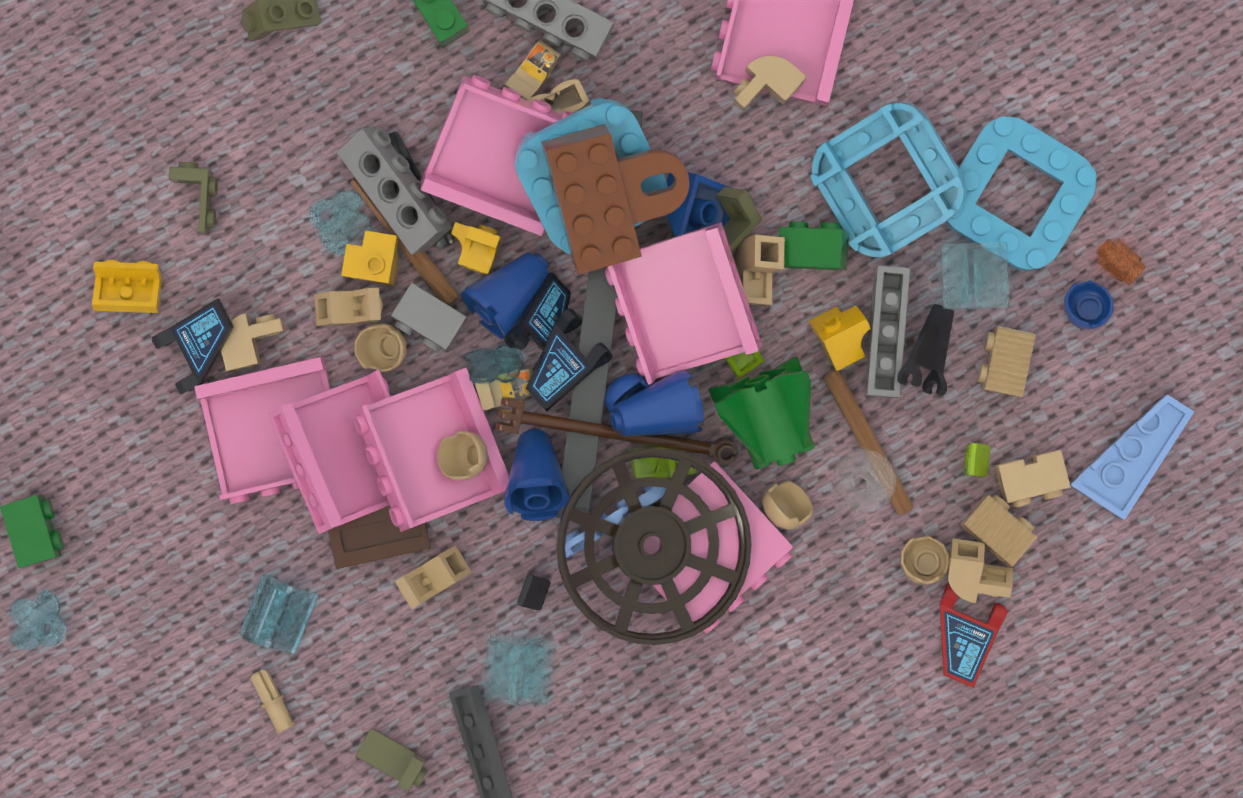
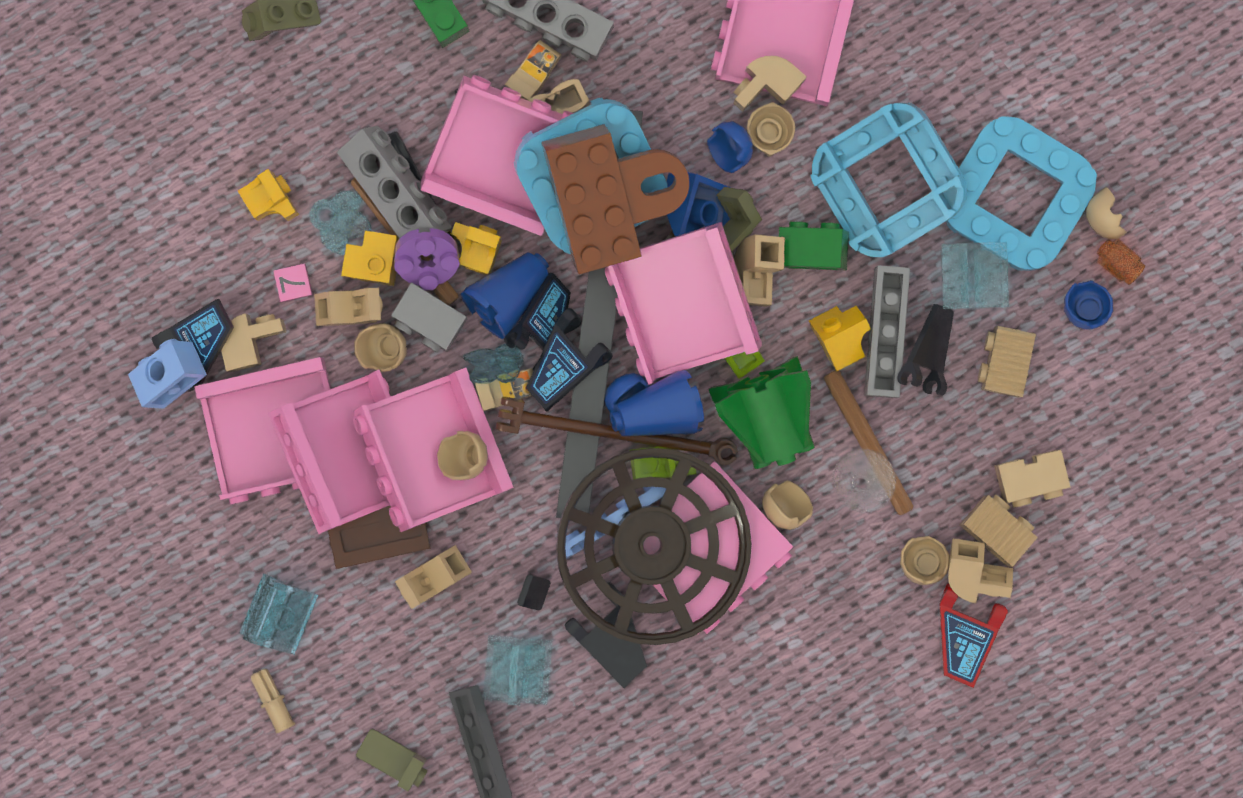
green brick [0,495,64,568] -> none
clear light blue plate [10,589,66,650] -> none
yellow bracket [92,260,162,313] -> none
olive bracket [169,162,218,236] -> none
blue cone [504,429,570,521] -> none
lime slope [964,443,991,477] -> none
light blue wing [1070,394,1194,520] -> none
none -> light blue brick [128,339,207,409]
none -> yellow brick [238,169,299,221]
none -> bright pink tile [273,263,313,302]
none -> medium lavender plate [394,228,460,290]
none -> black flag [565,582,647,688]
none -> blue hair [707,121,753,173]
none -> tan hat [747,102,795,157]
none -> tan hair [1086,187,1126,239]

